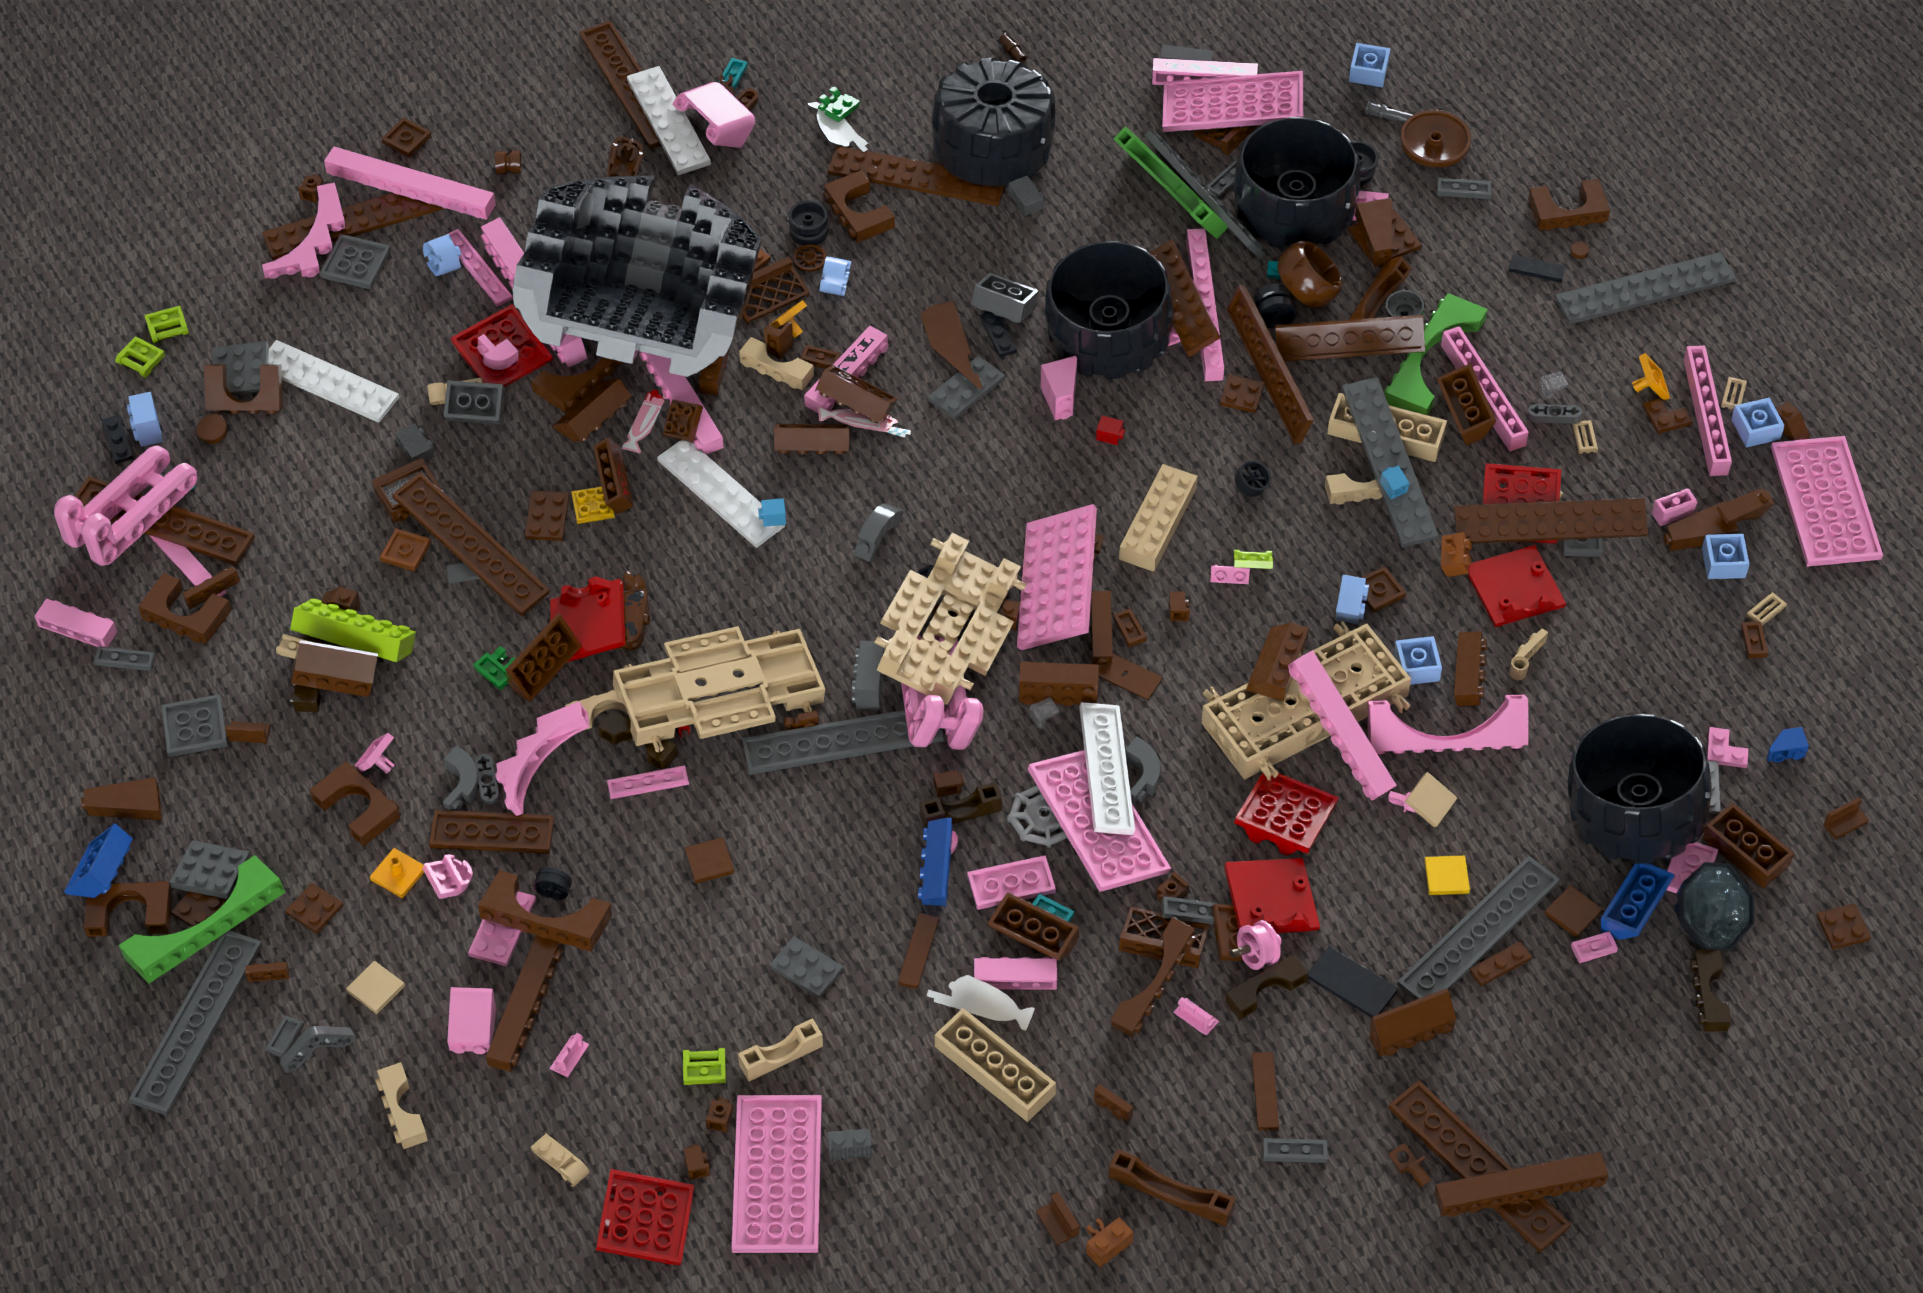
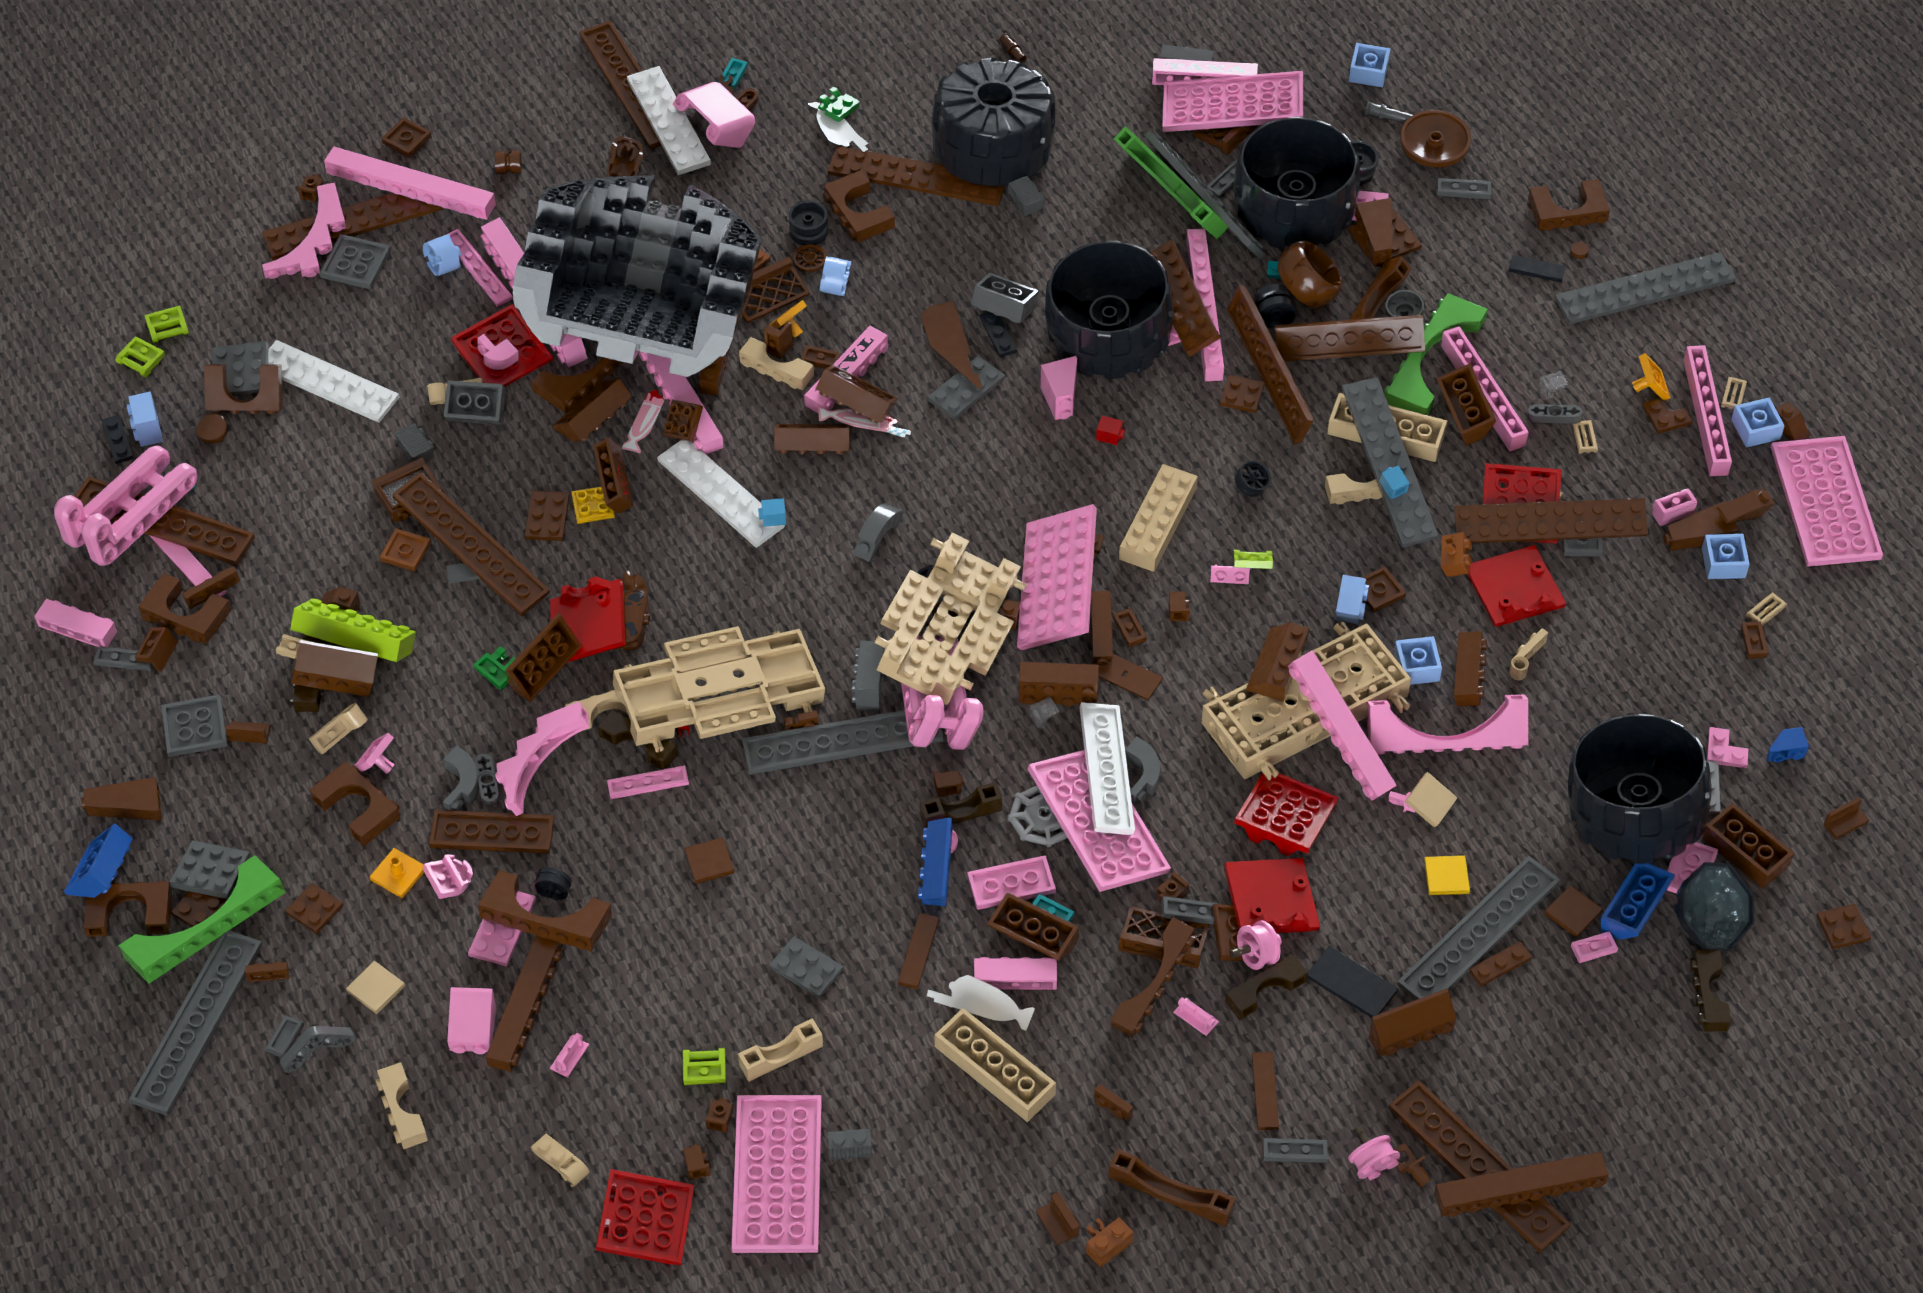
none -> reddish brown panel [135,627,178,671]
none -> tan plate [309,703,368,754]
none -> bright pink wheel [1348,1126,1400,1180]

